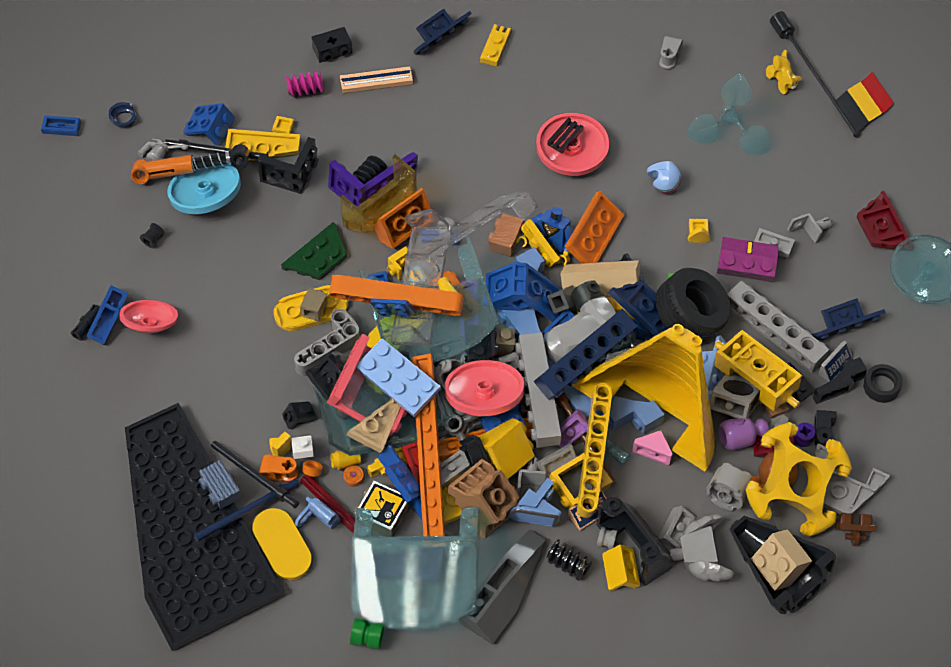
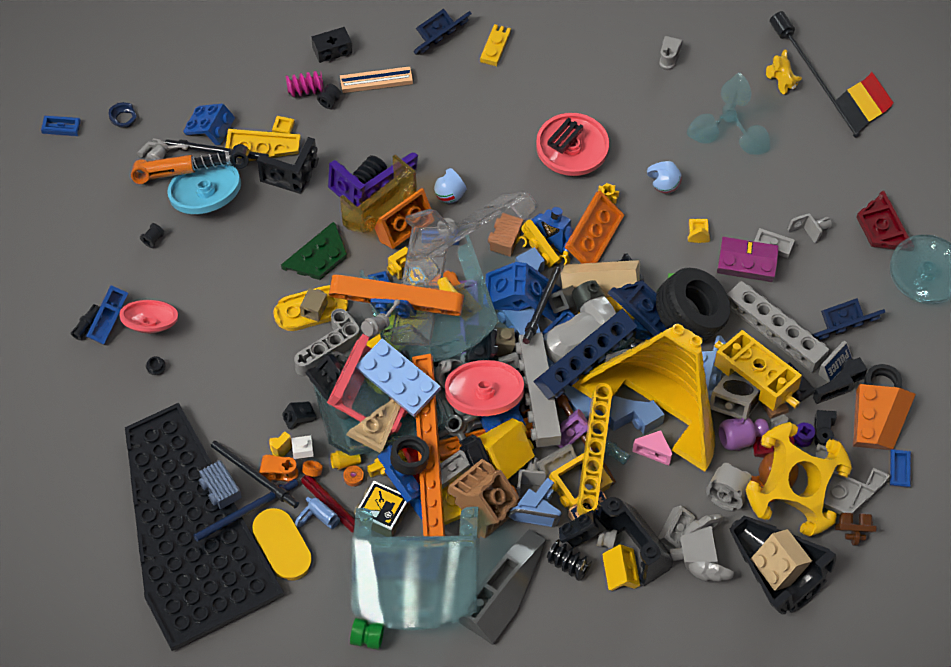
none -> black plate [146,356,166,375]
none -> black wheel [317,84,342,109]
none -> light grey piece [361,299,400,341]
none -> black tyre [390,435,430,475]
none -> light blue helmet [434,168,467,204]
none -> black bar [522,267,561,344]
none -> black bracket [559,510,607,548]
none -> yellow gear [598,183,619,204]
none -> orange wedge [853,384,916,450]
none -> blue tile [890,449,911,487]

